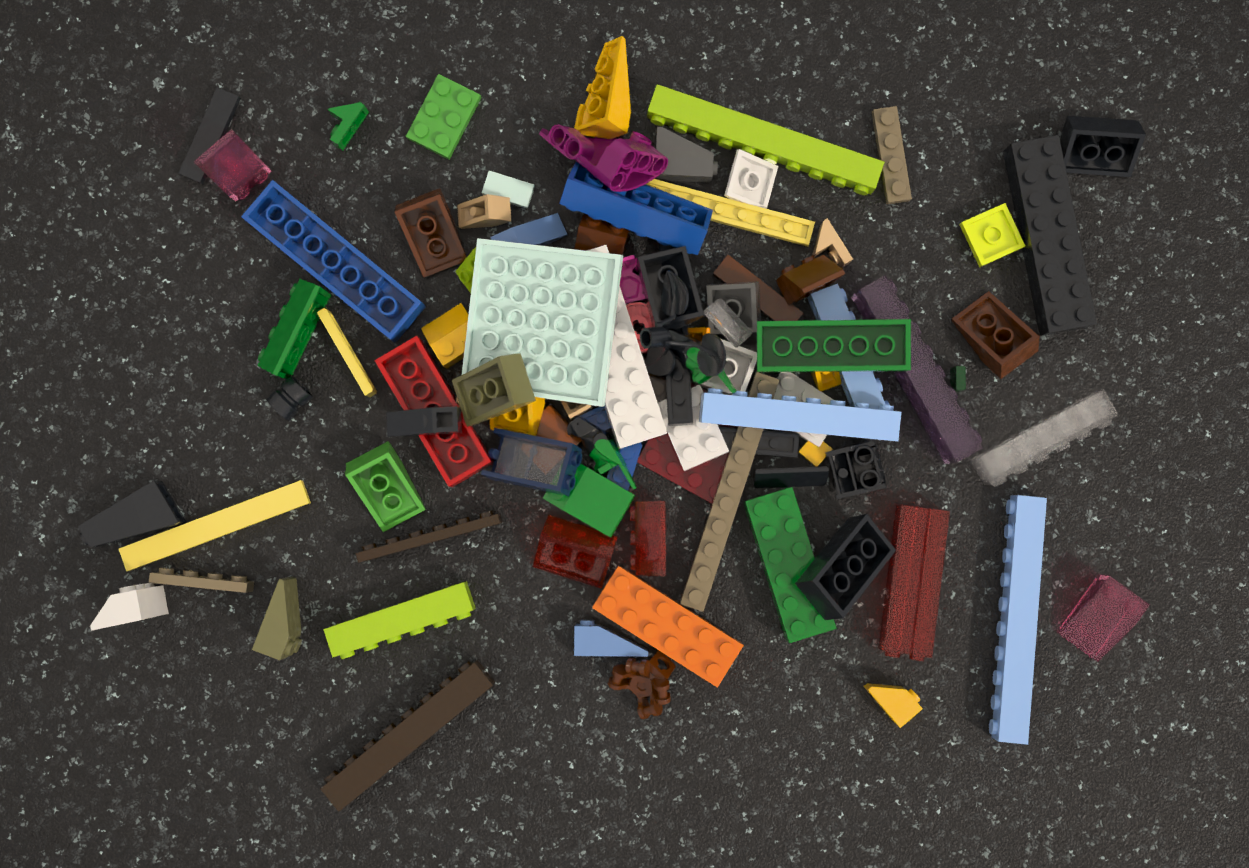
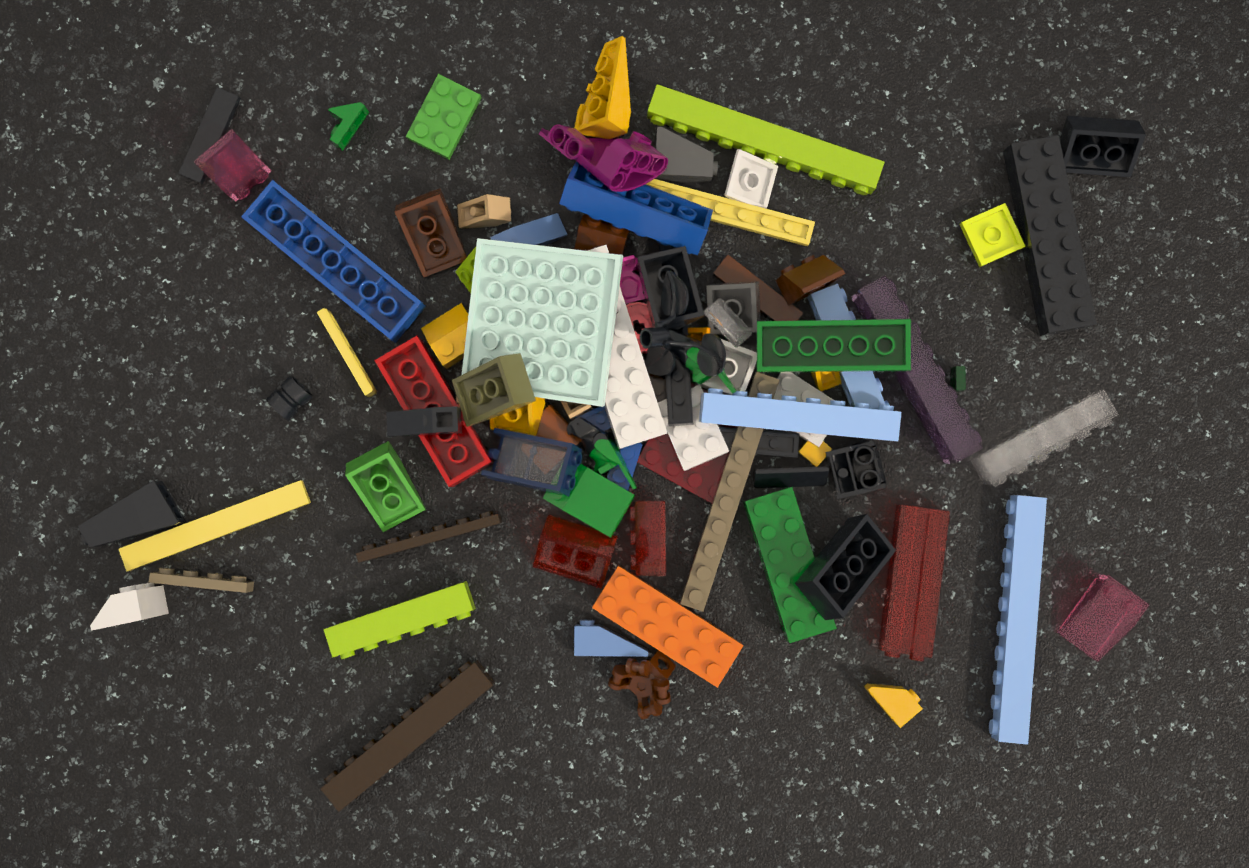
olive slope [252,576,302,660] -> none
green slope [257,279,331,379] -> none
light aqua tile [482,171,535,209] -> none
tan slope [813,218,853,268] -> none
dark tan plate [872,106,912,205] -> none
reddish brown slope [952,291,1040,379] -> none

